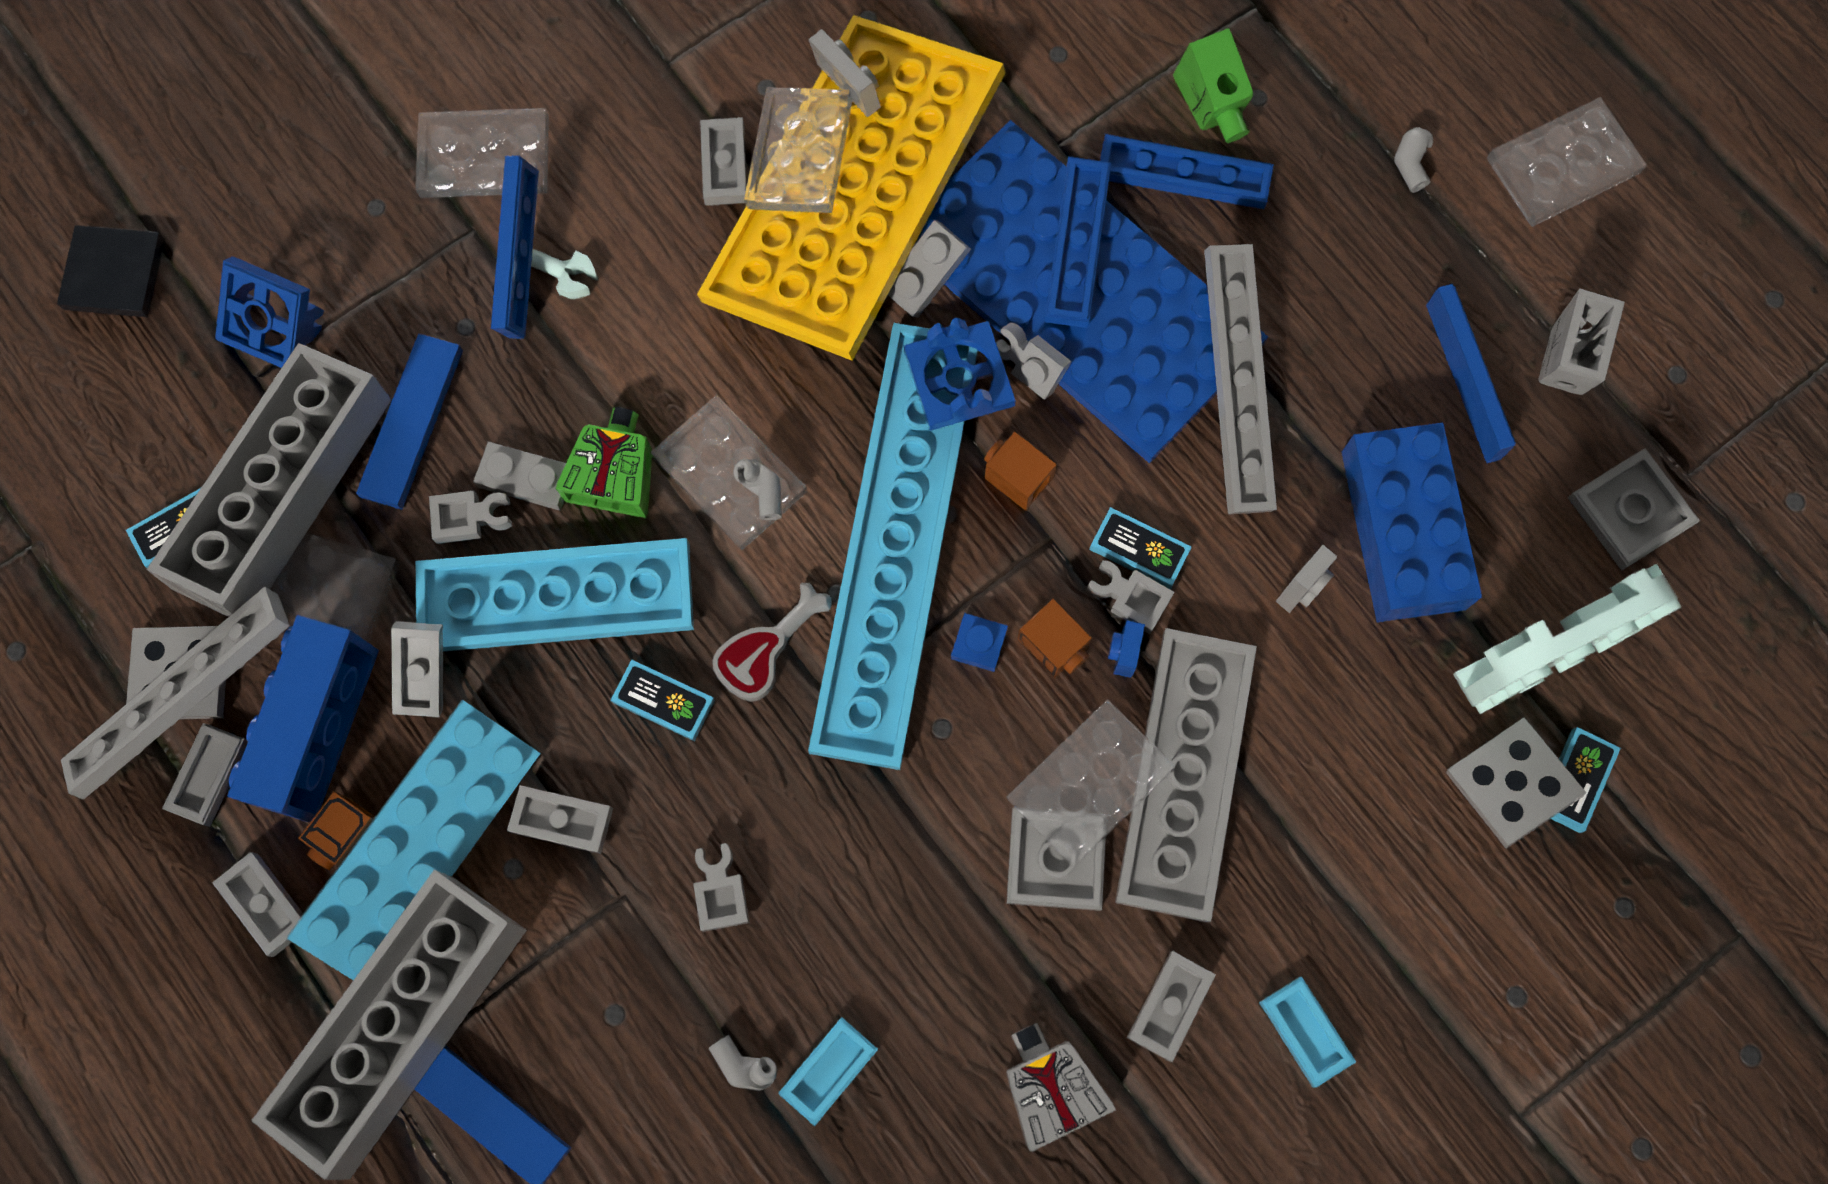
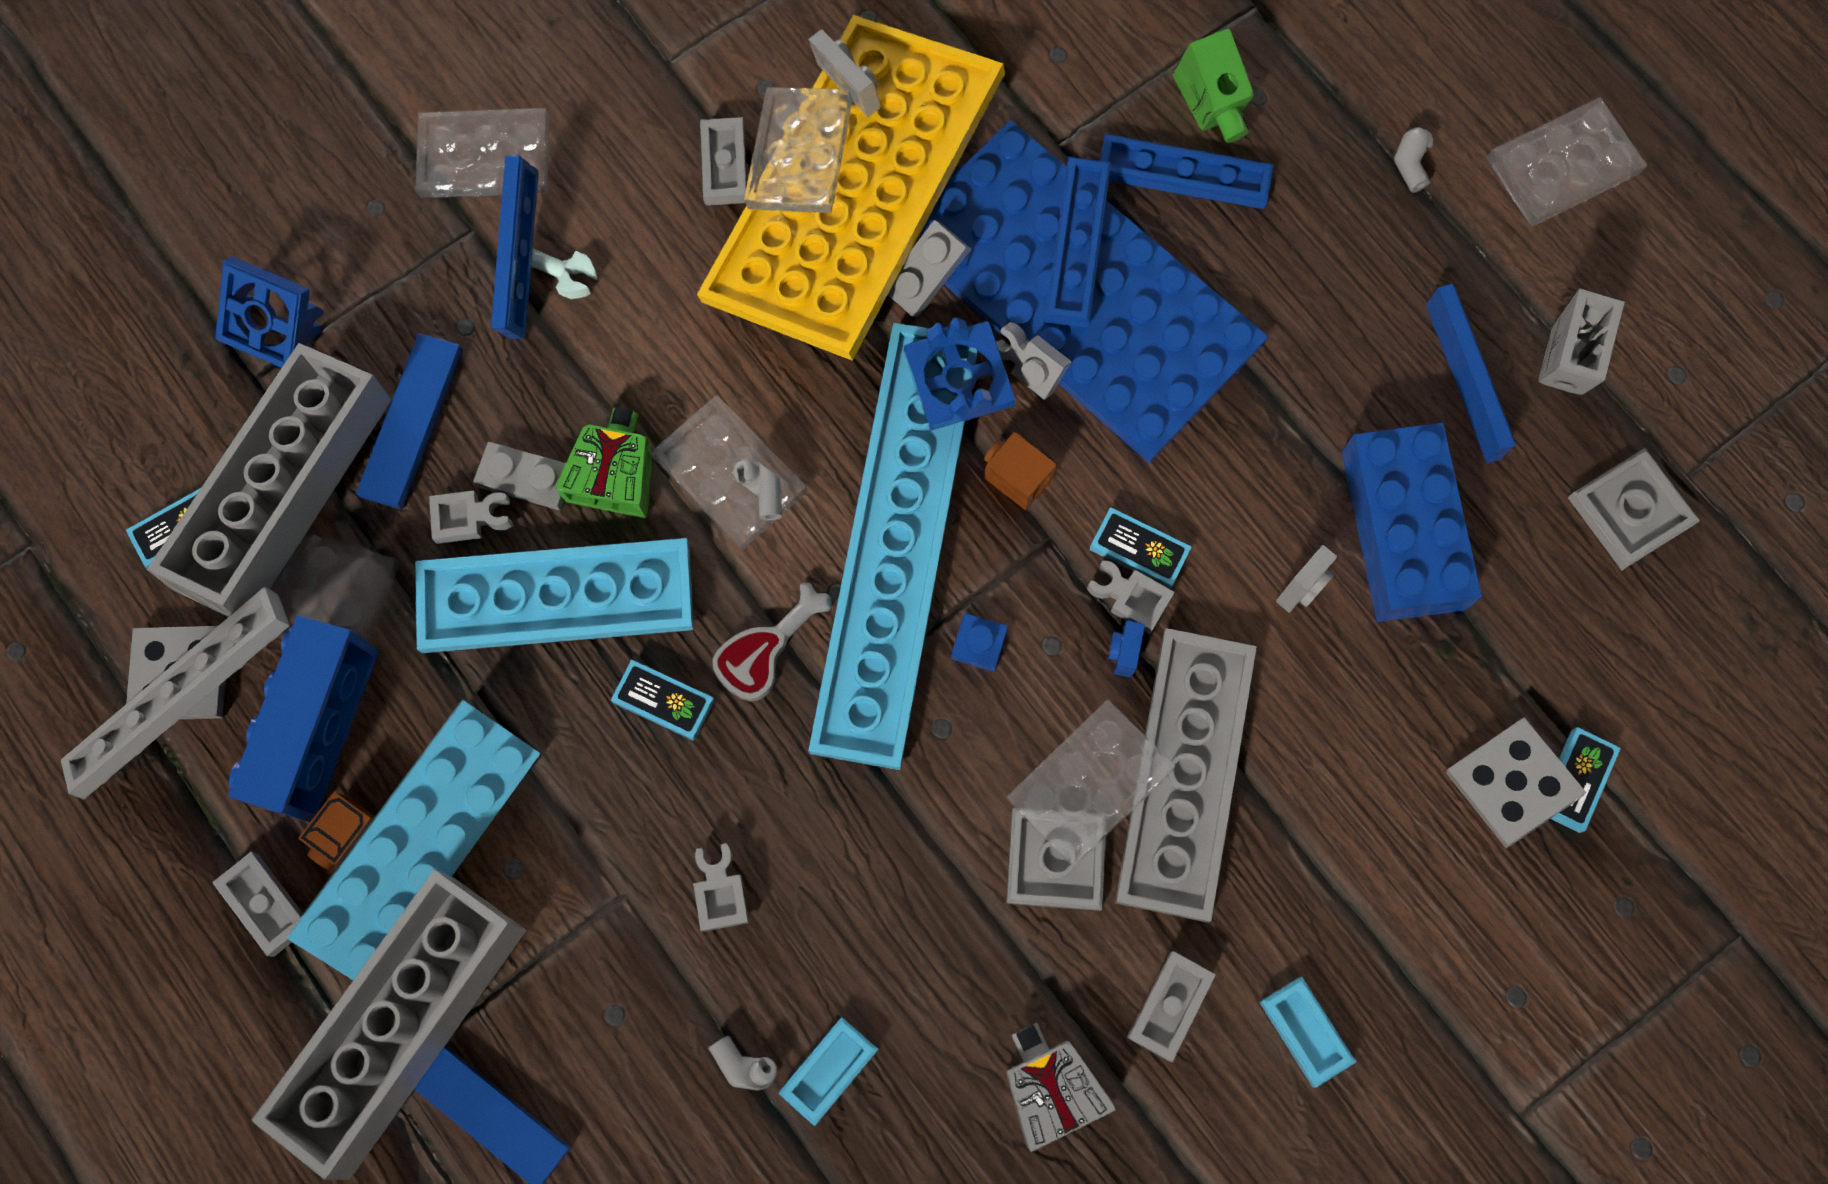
black tile [57,225,165,317] -> none
light grey tile [162,723,248,827] -> none
light grey plate [391,622,443,717] -> none
light grey plate [507,785,613,854] -> none
dark orange brick [1018,599,1092,678] -> none
light grey plate [1204,244,1277,515] -> none
light aqua plate [1453,564,1682,714] -> none

